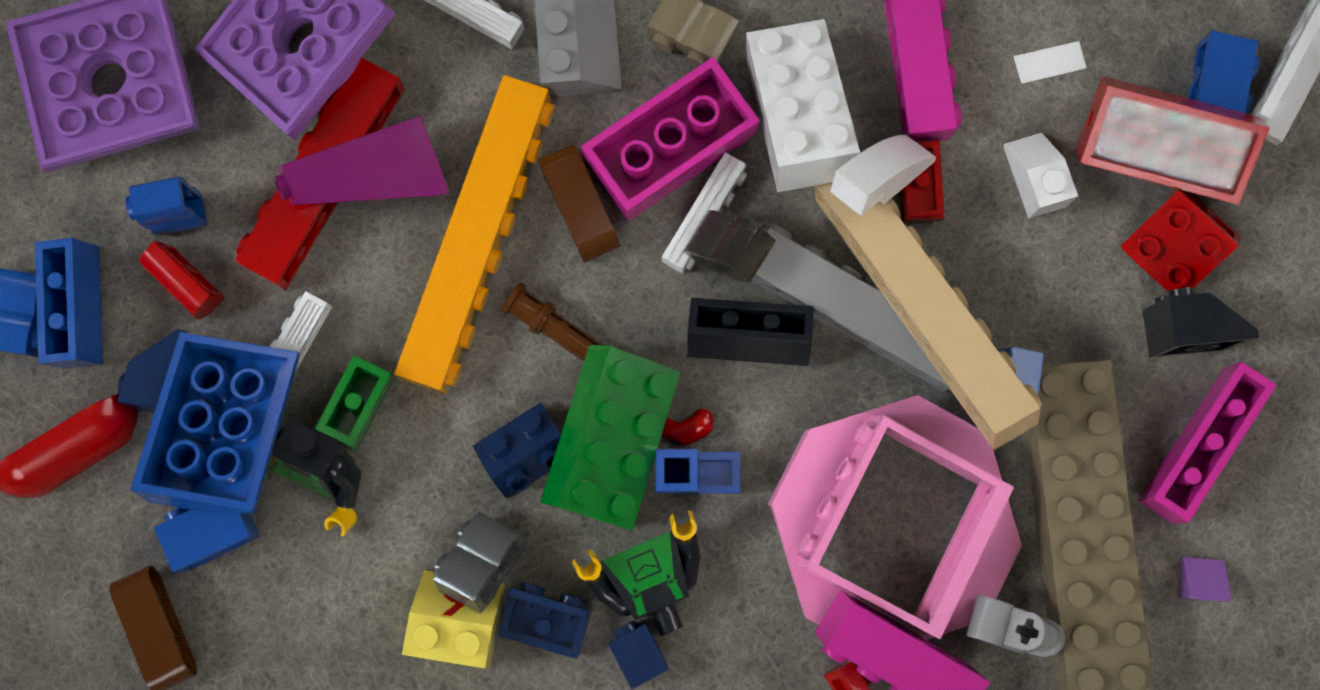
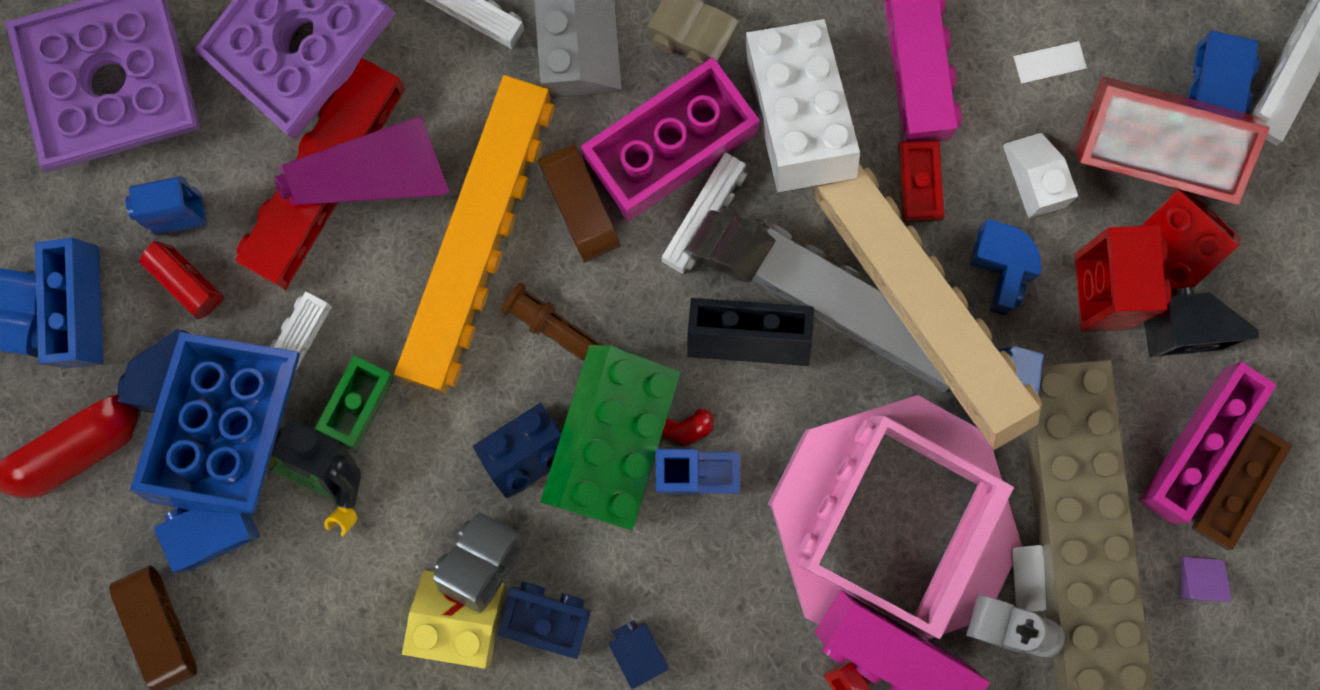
torso [572,510,701,636] -> none
white slope [830,134,936,216] -> none
none -> blue brick [969,219,1041,315]
none -> white sticker [1012,545,1046,612]
none -> red brick [1074,225,1171,332]
none -> reddish brown plate [1191,423,1292,550]

